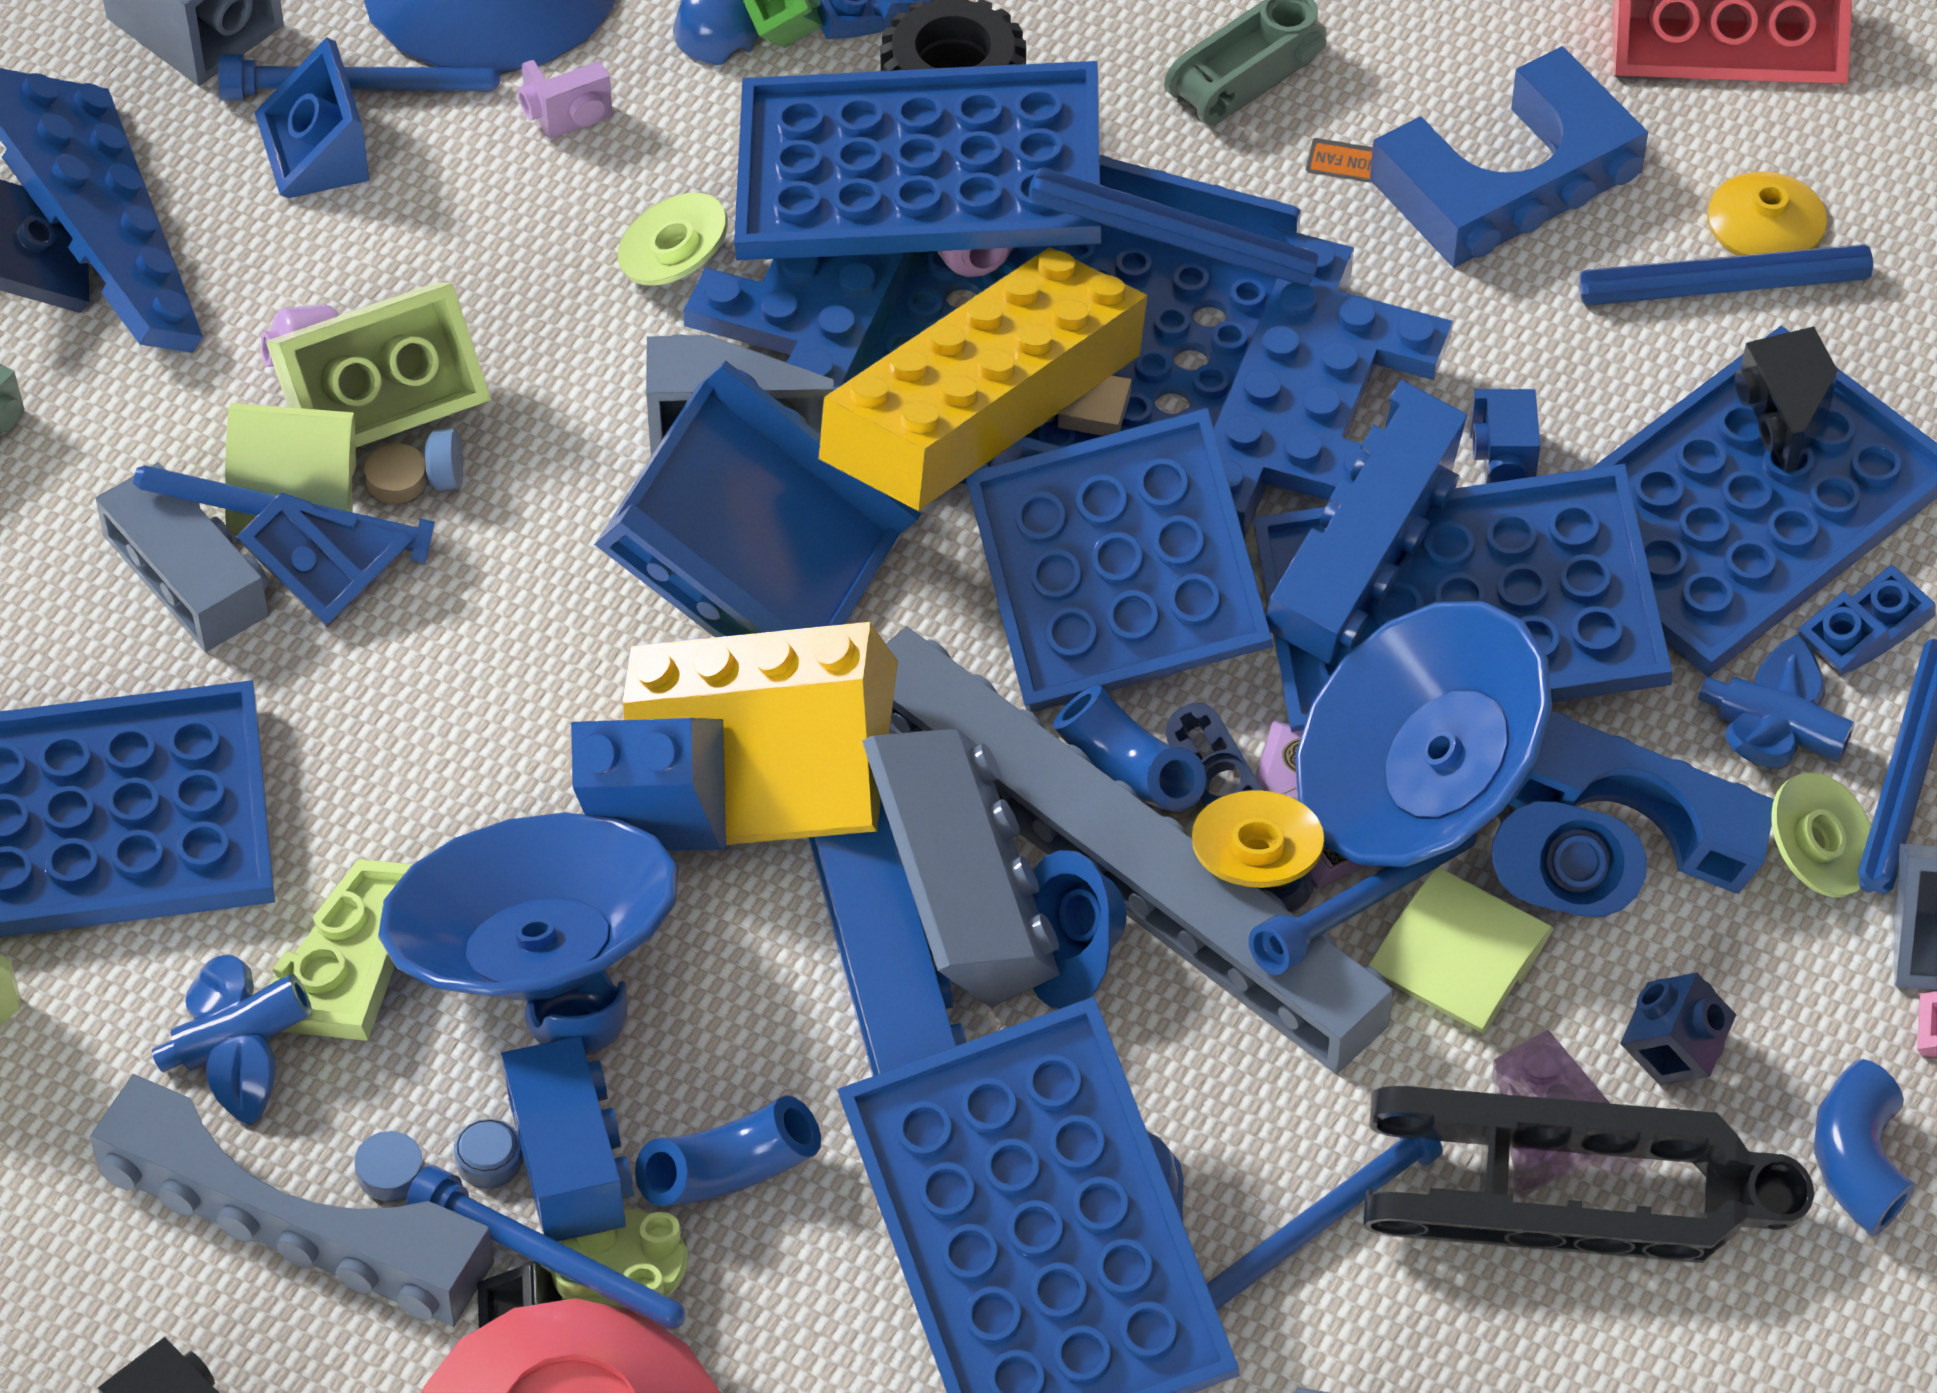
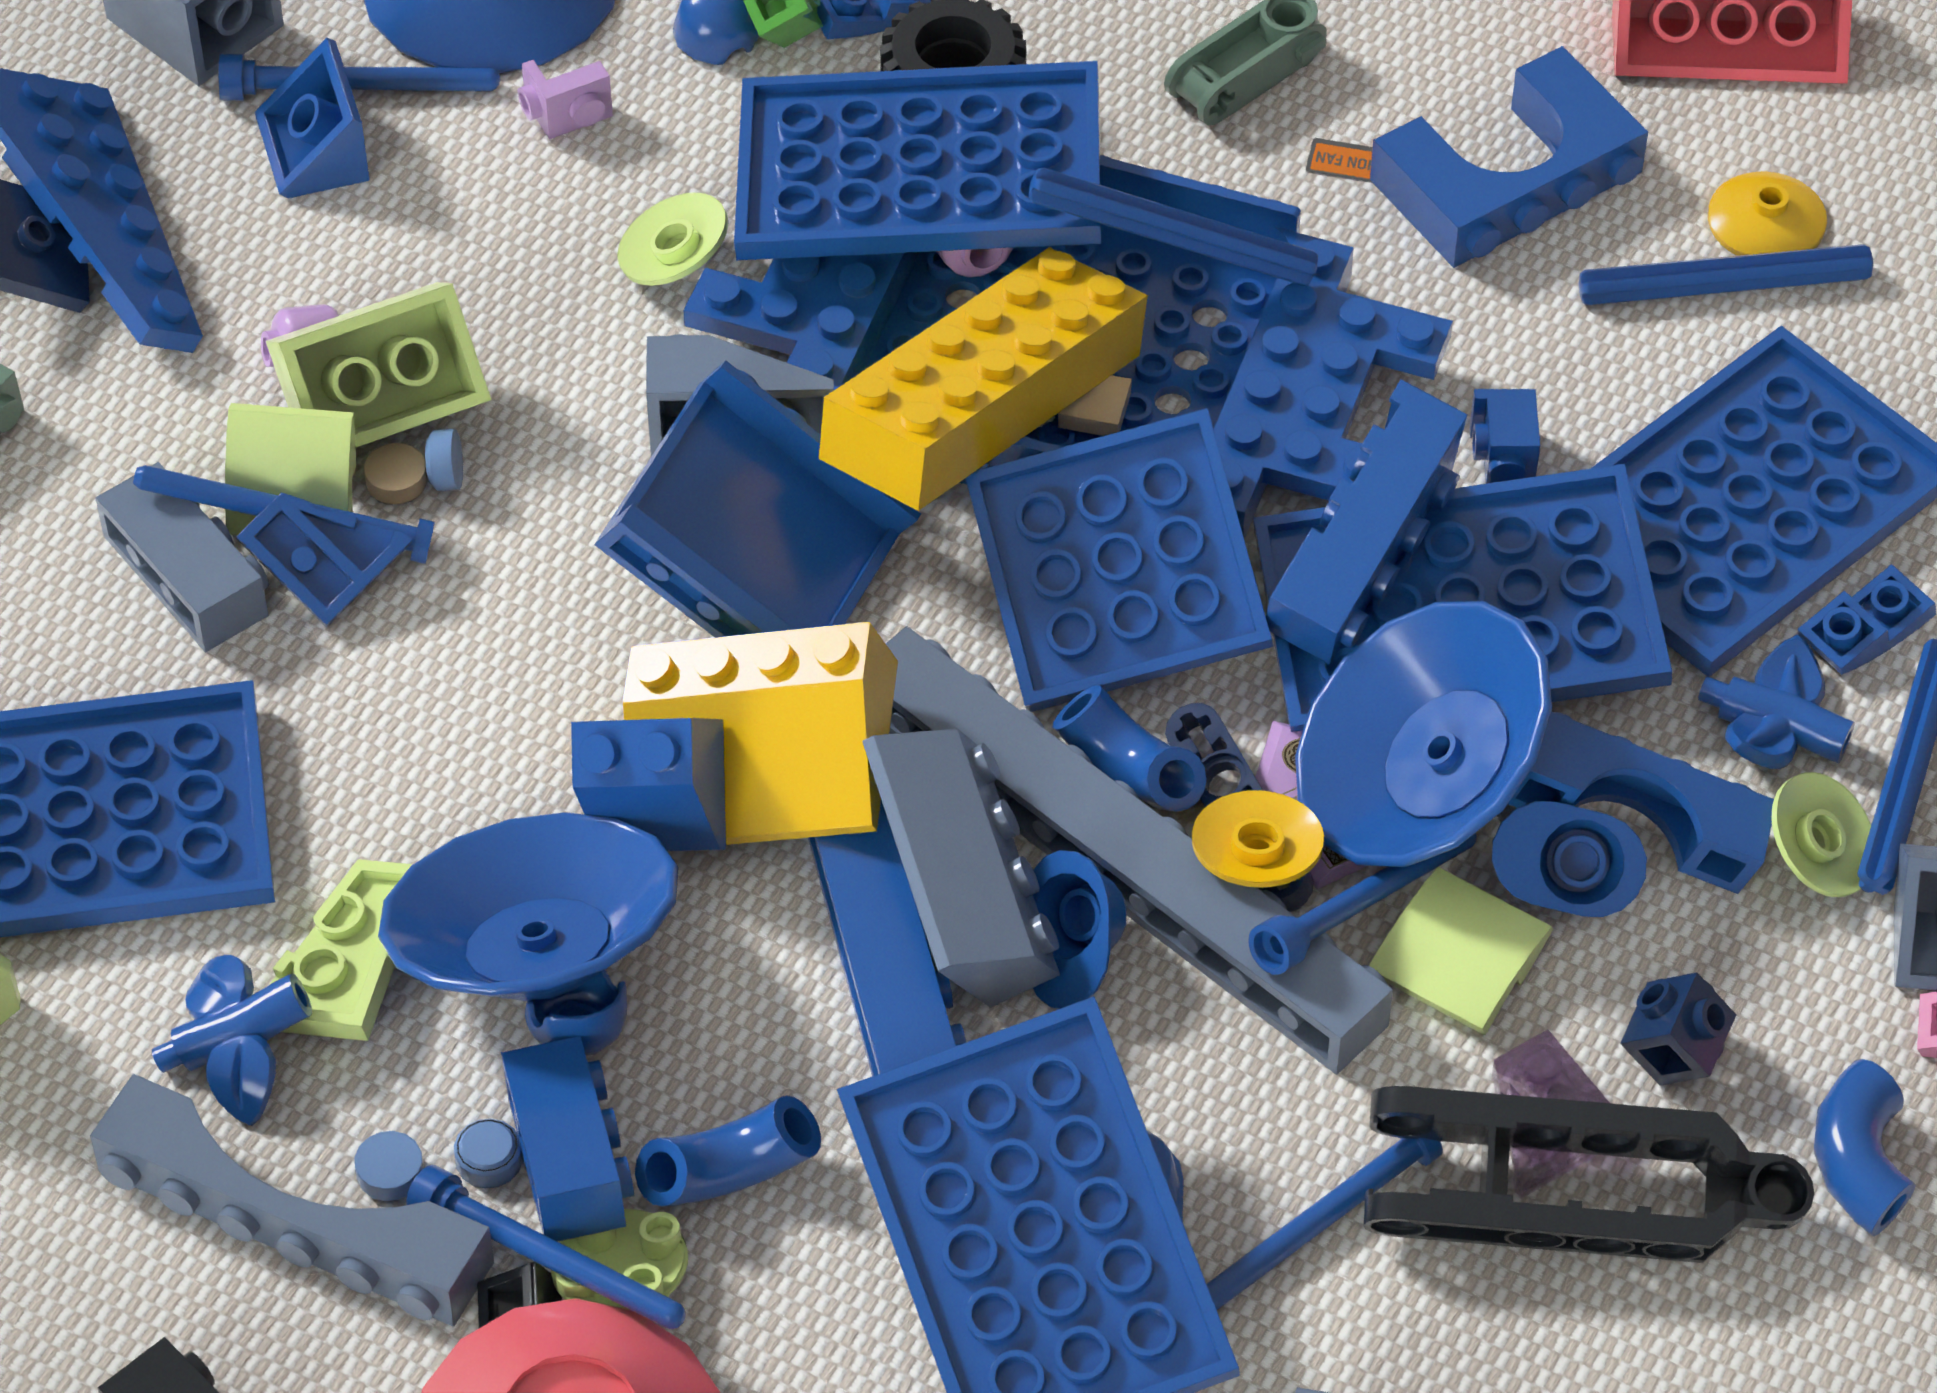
black slope [1735,326,1838,473] -> none

